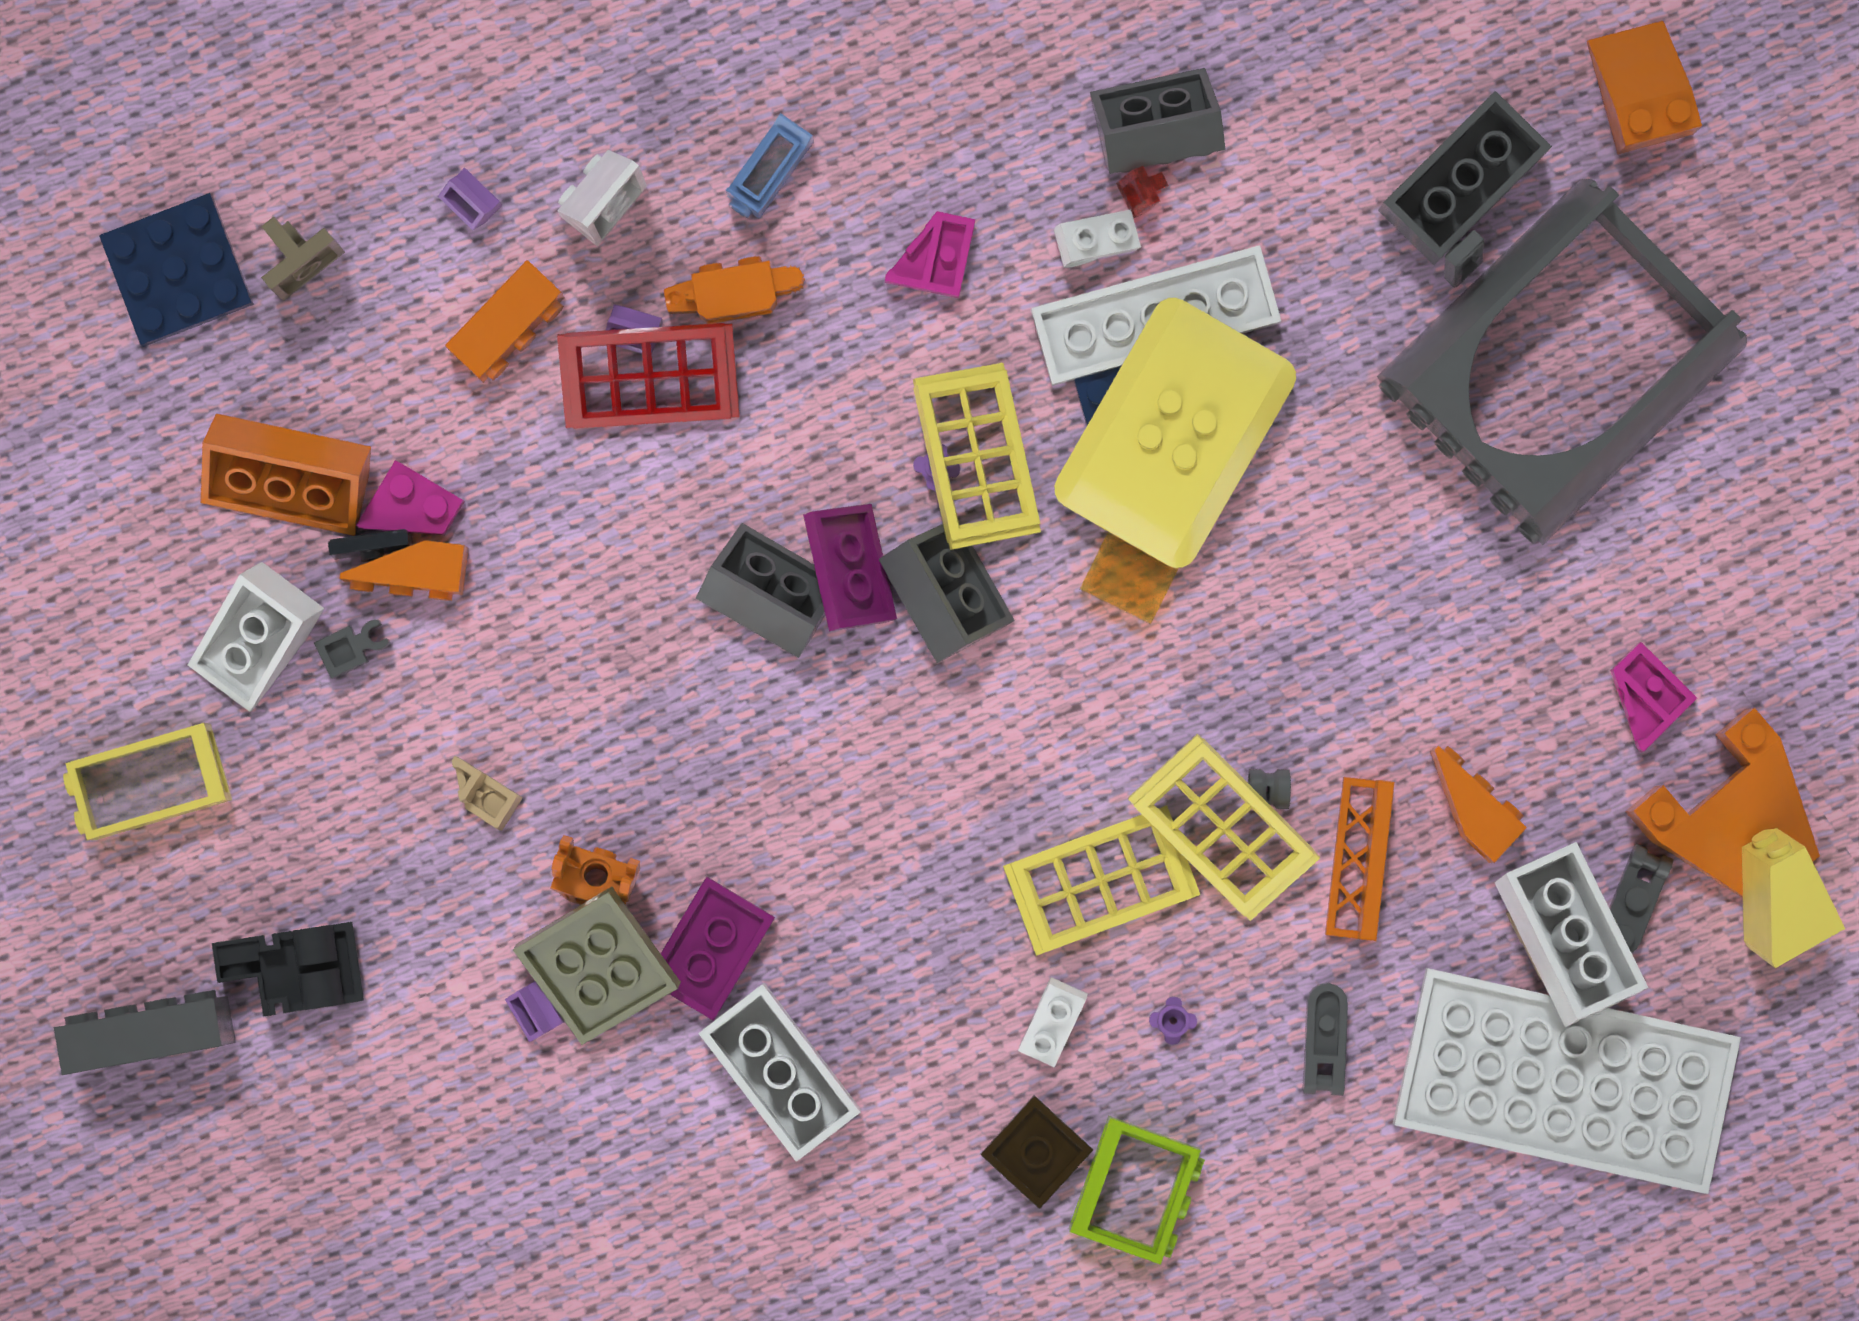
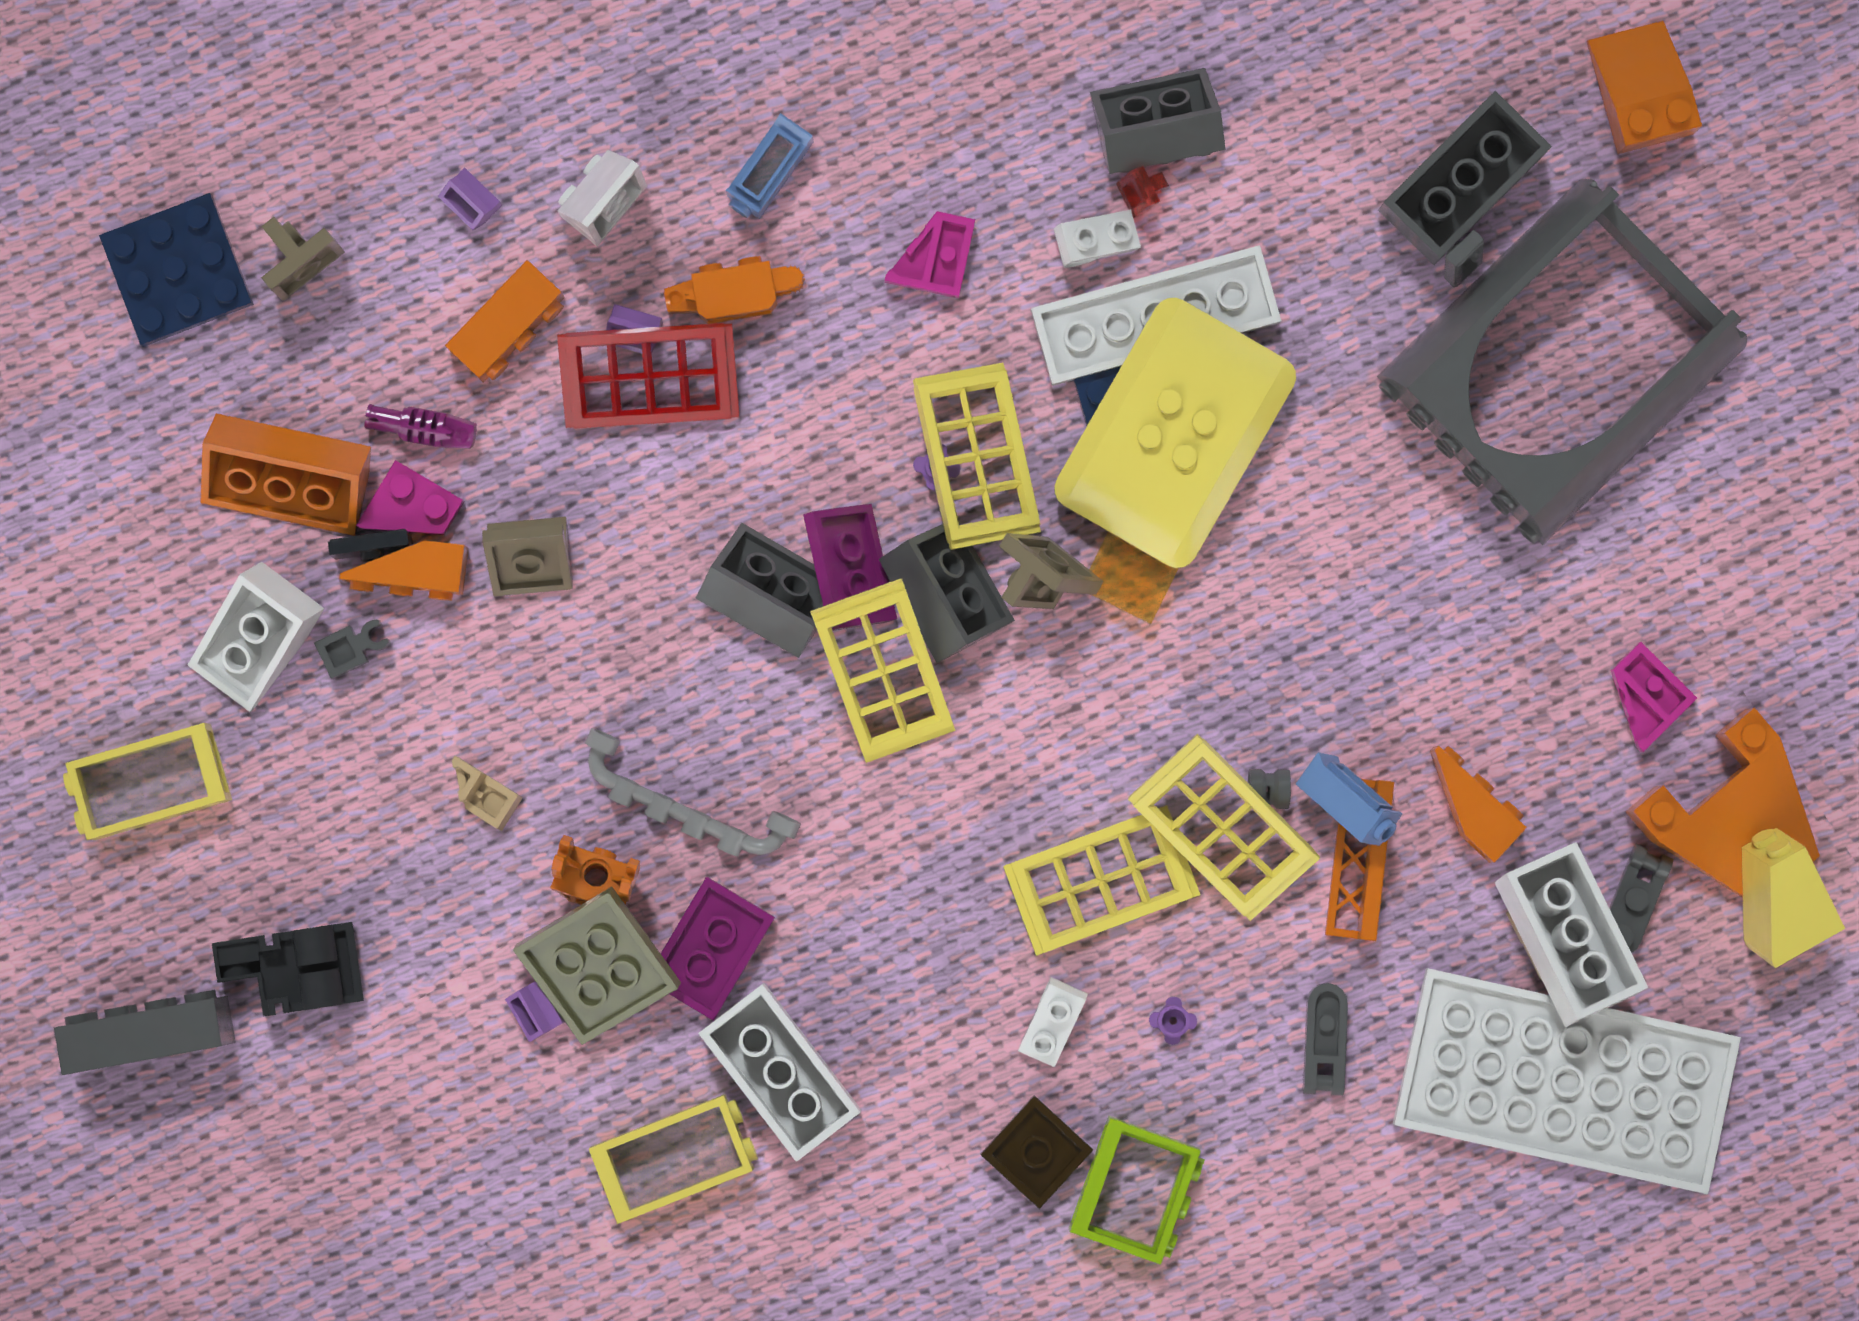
none -> magenta hinge [364,404,477,449]
none -> dark tan bracket [482,517,573,596]
none -> light grey bar [585,728,801,857]
none -> clear piece [589,1094,758,1224]
none -> light yellow piece [810,578,956,763]
none -> dark tan bracket [999,533,1104,609]
none -> medium blue window [1296,752,1402,846]

